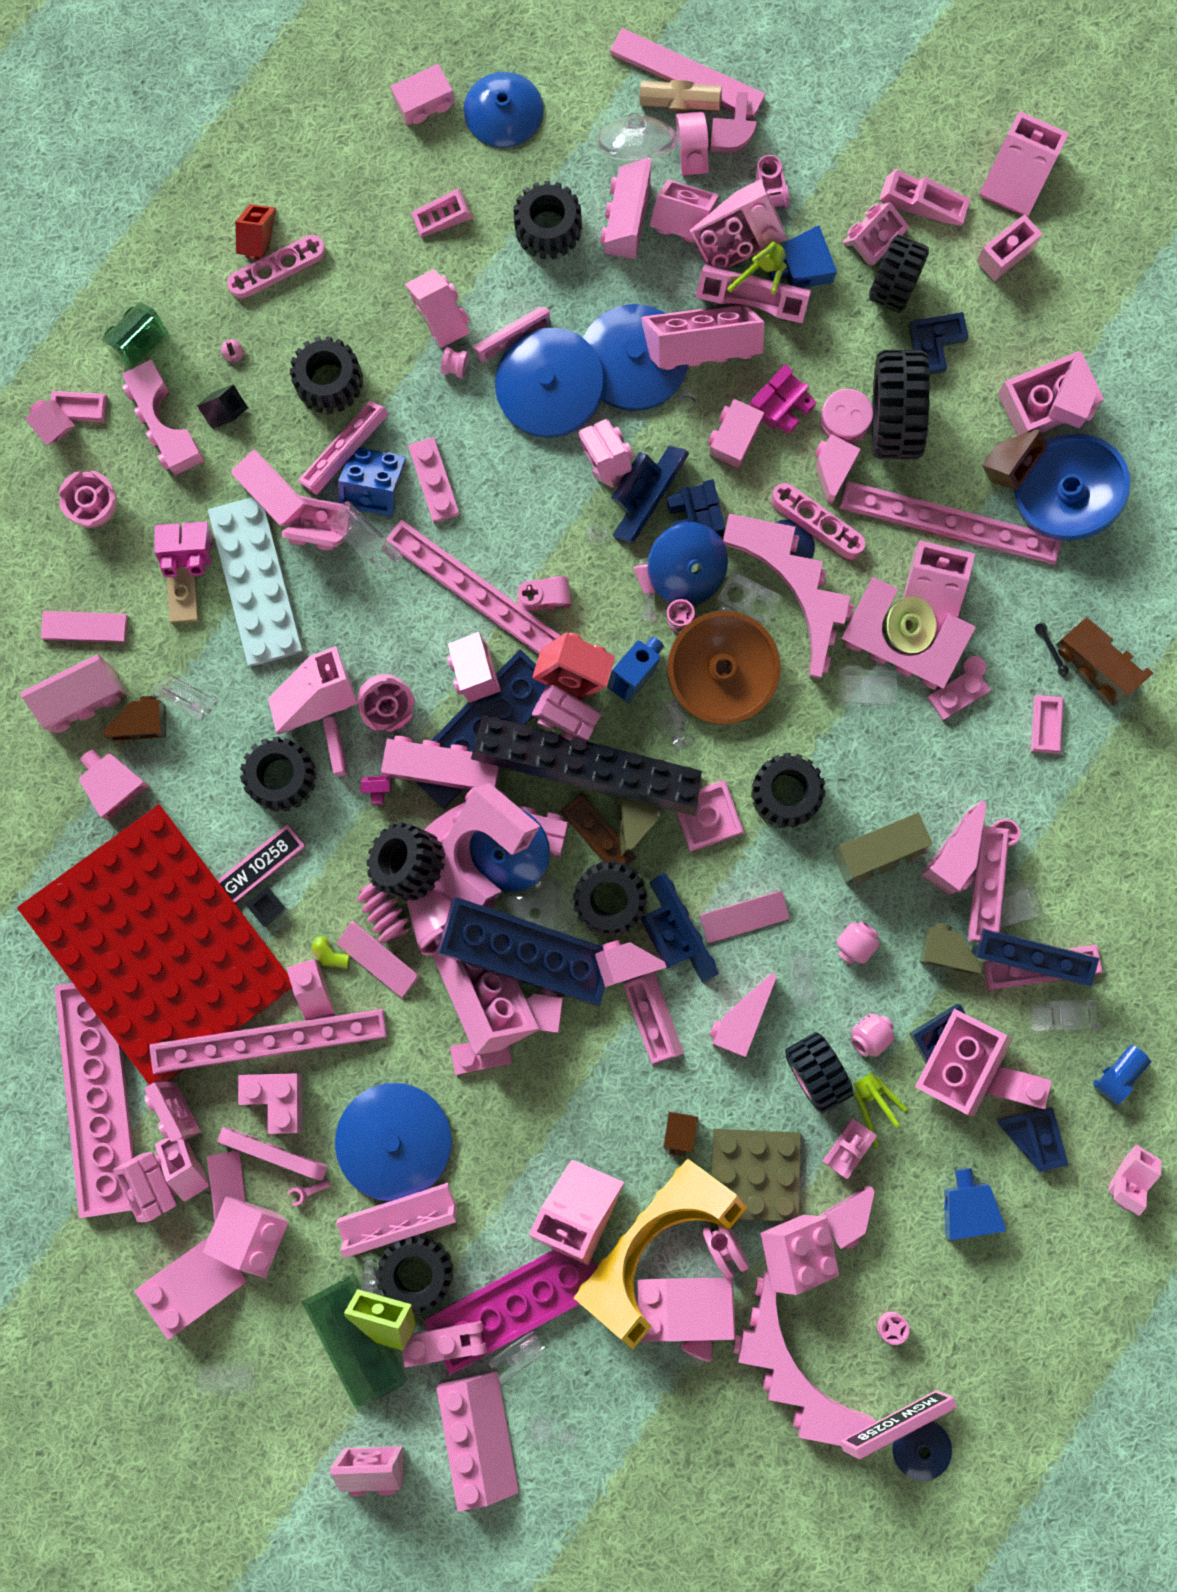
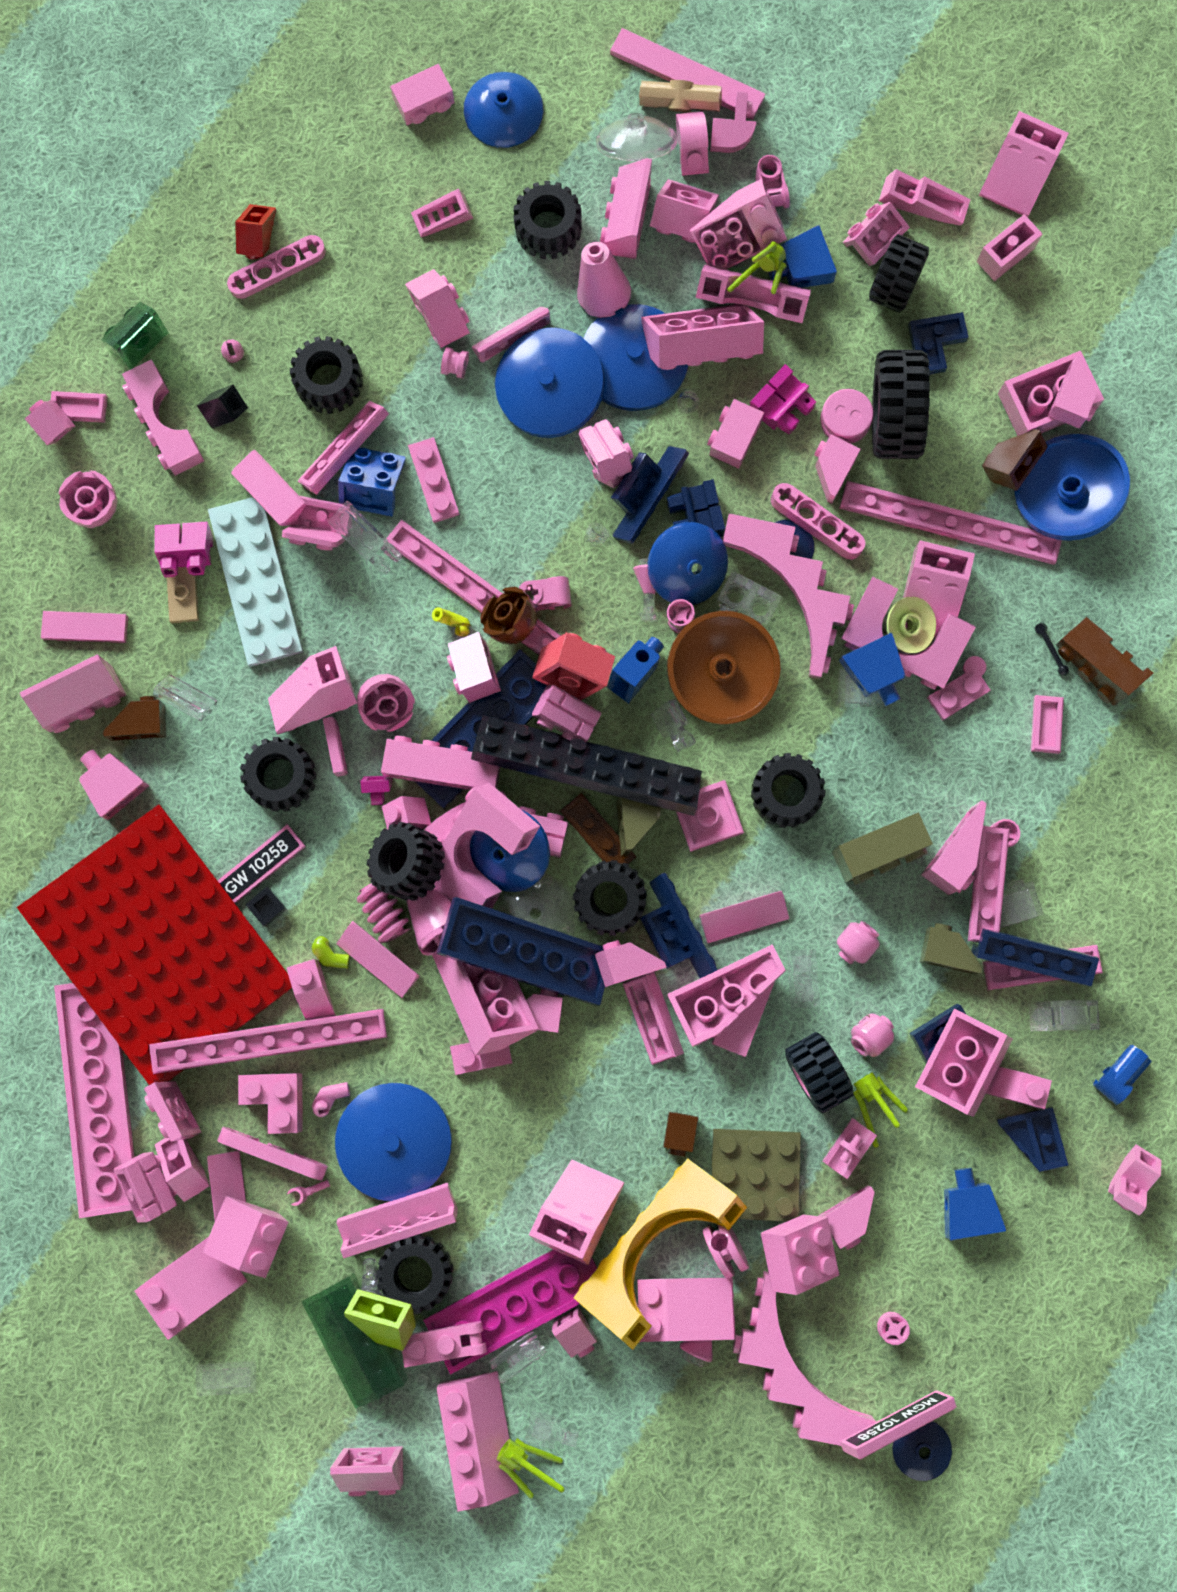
none -> bright pink arm [312,1082,350,1117]
none -> bright pink brick [382,796,431,830]
none -> neon yellow arm [432,607,471,636]
none -> reddish brown cylinder [480,587,538,645]
none -> lime plant [497,1438,565,1498]
none -> bright pink slope [552,1307,597,1358]
none -> bright pink cone [577,242,631,318]
none -> bright pink wedge [667,944,786,1047]
none -> blue torso [839,632,905,707]

